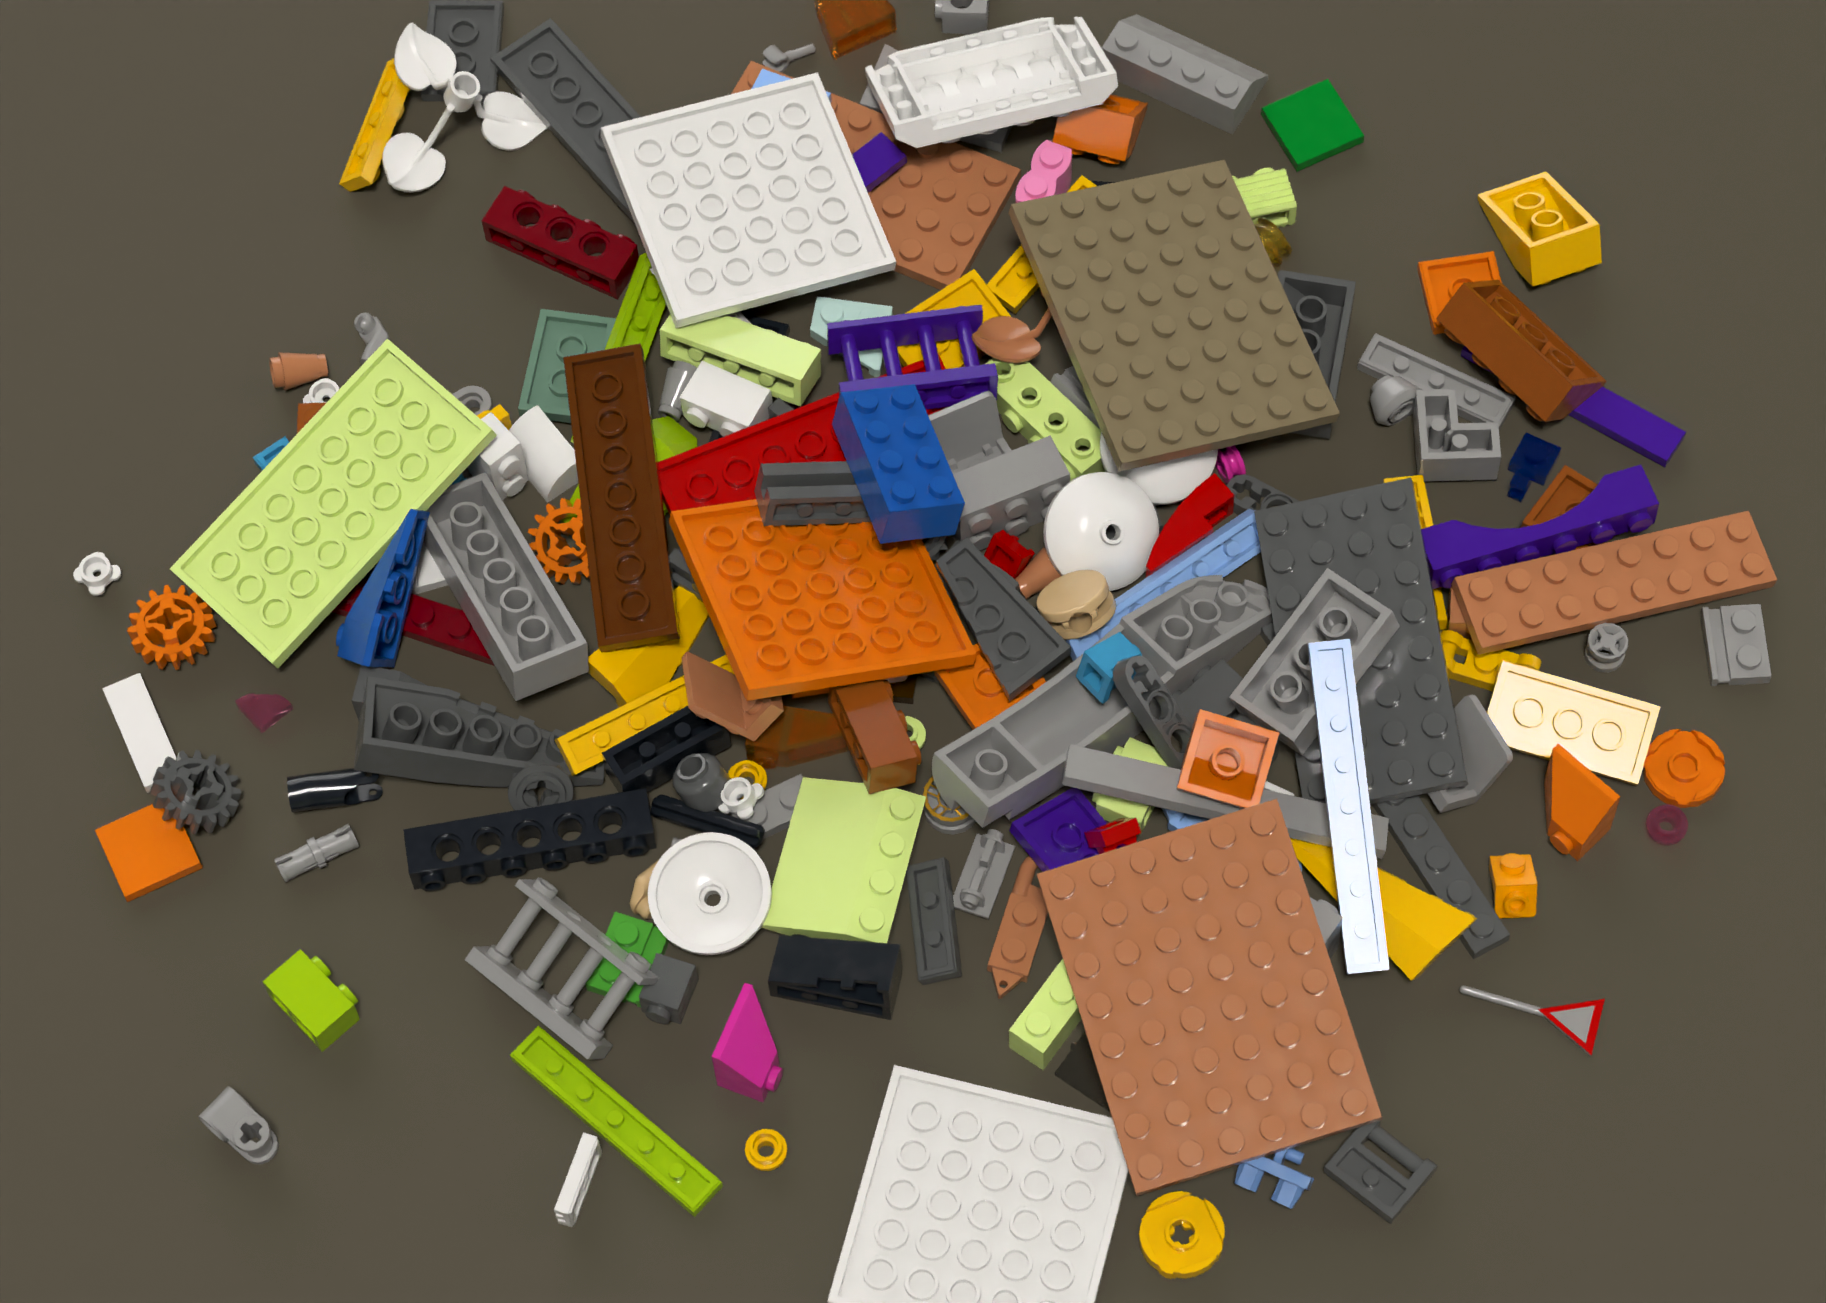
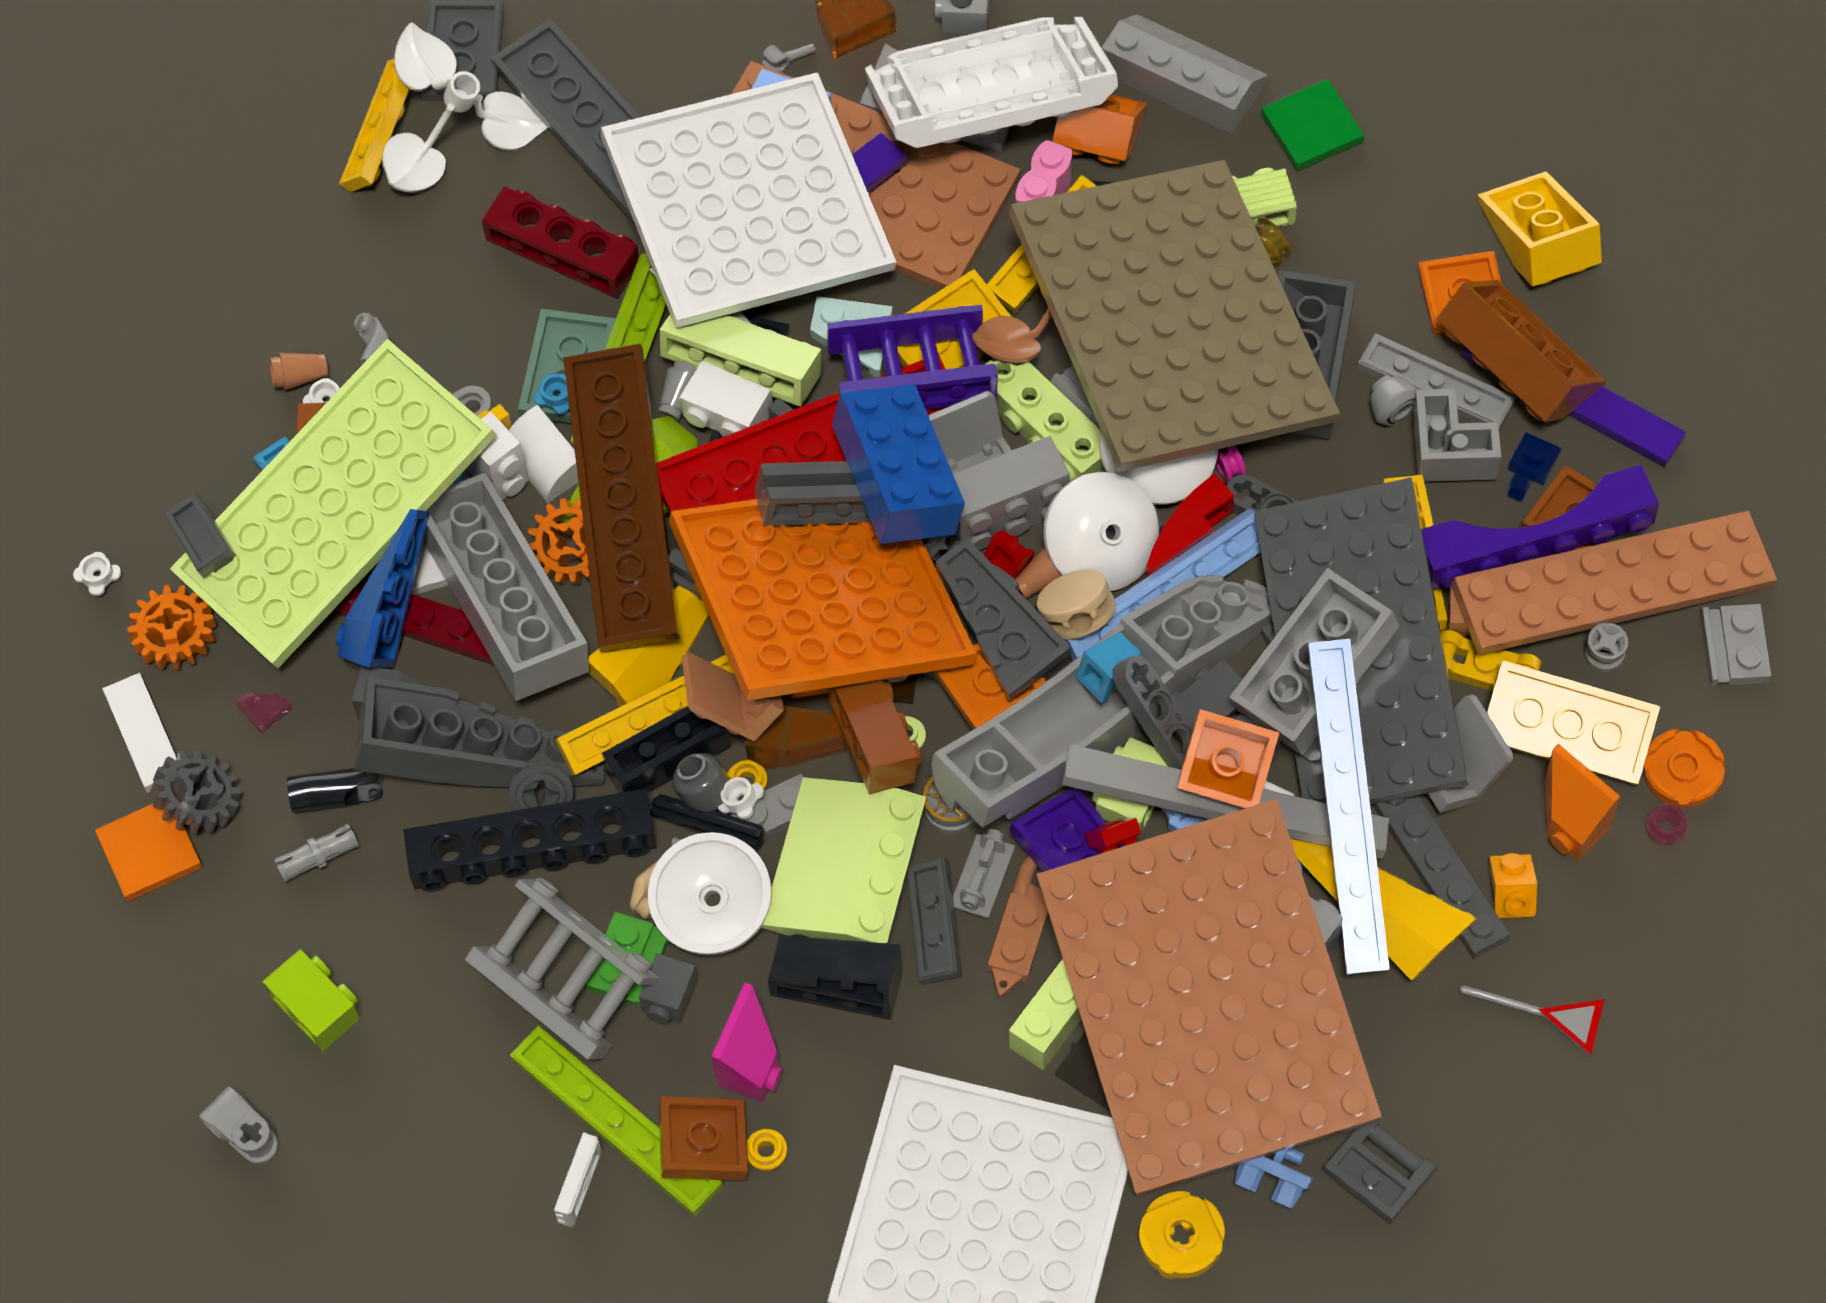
none -> dark grey tile [163,492,237,578]
none -> dark azure plate [534,373,570,415]
none -> dark orange plate [659,1096,748,1181]

